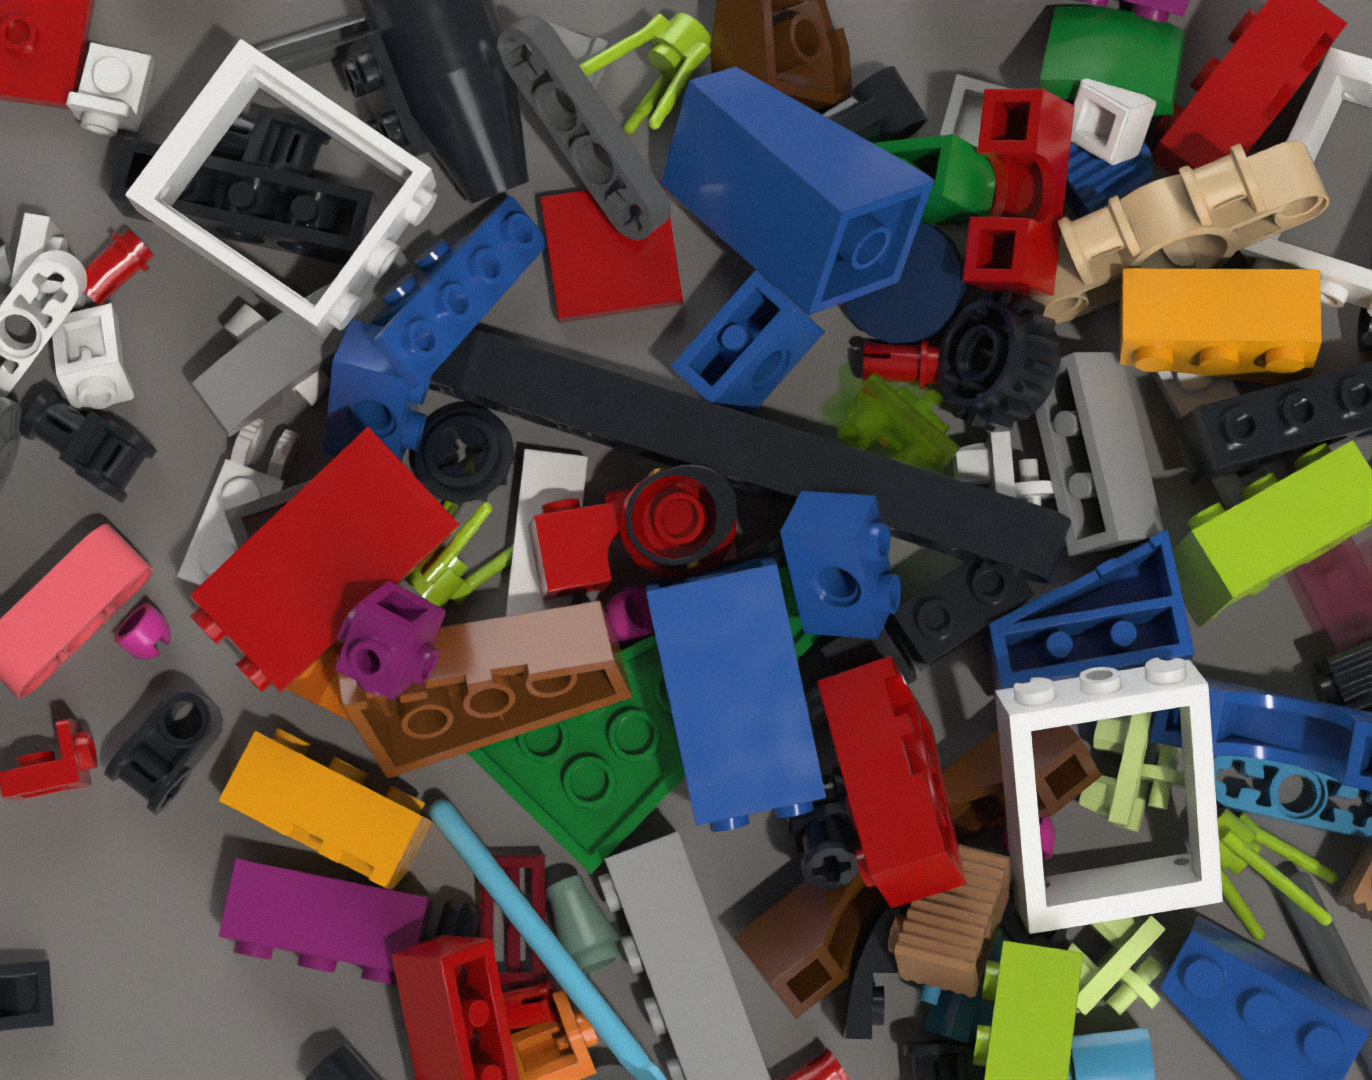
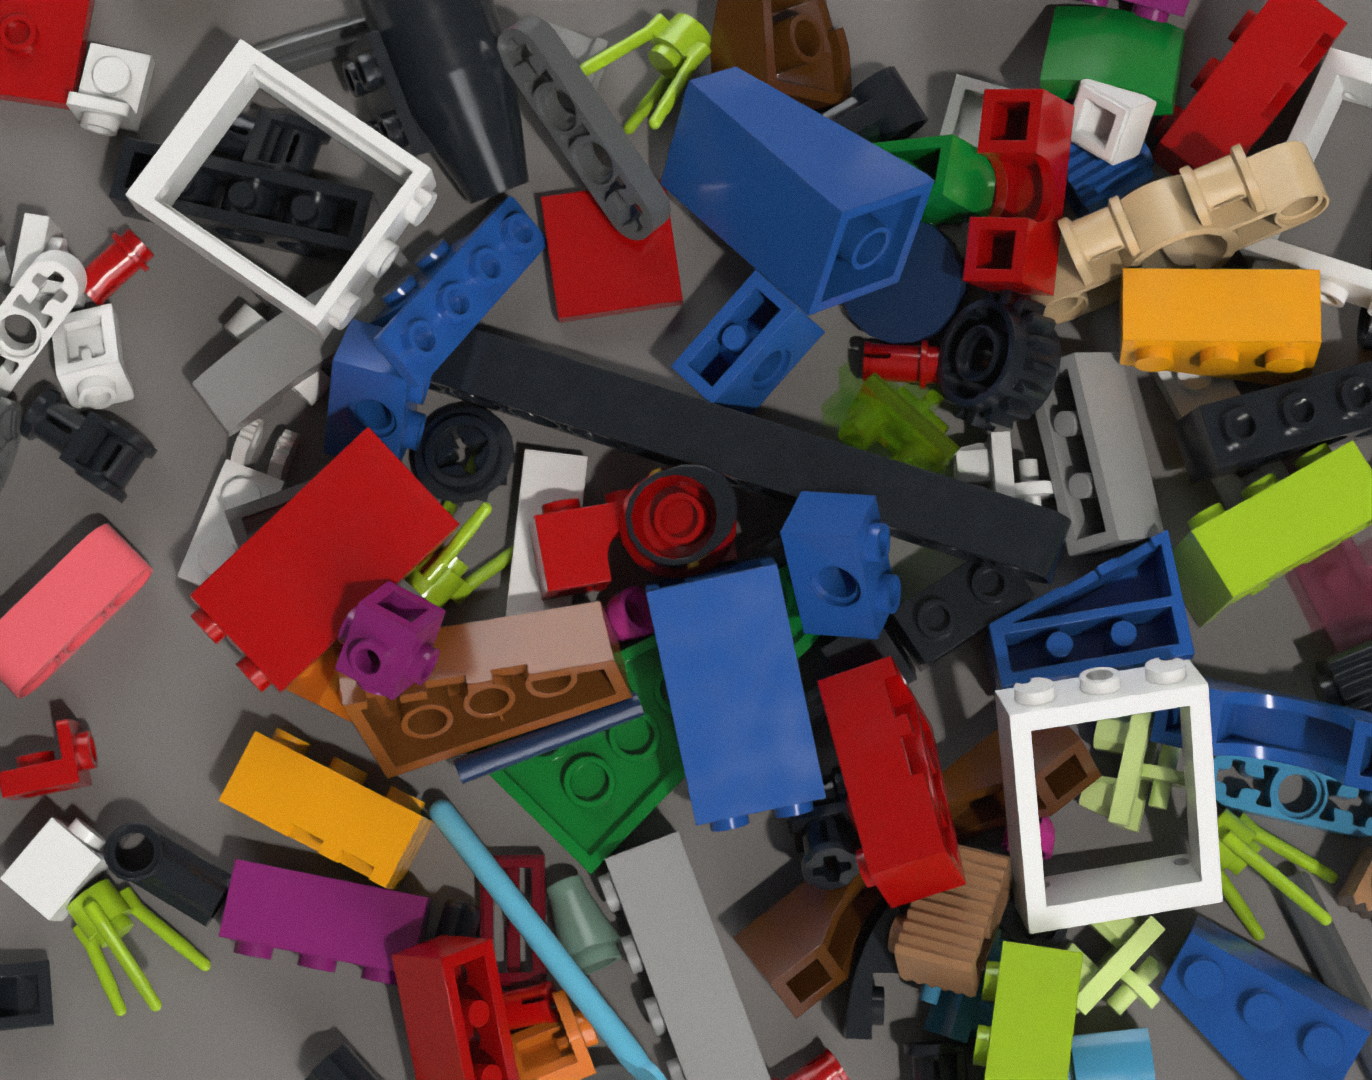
black piece [104,691,223,815] -> none
dark pink hinge [114,603,171,660] -> none
none -> white brick [0,817,108,921]
none -> lime plant [66,879,211,1016]
none -> black piece [104,823,232,927]
none -> dark blue bar [454,691,645,784]

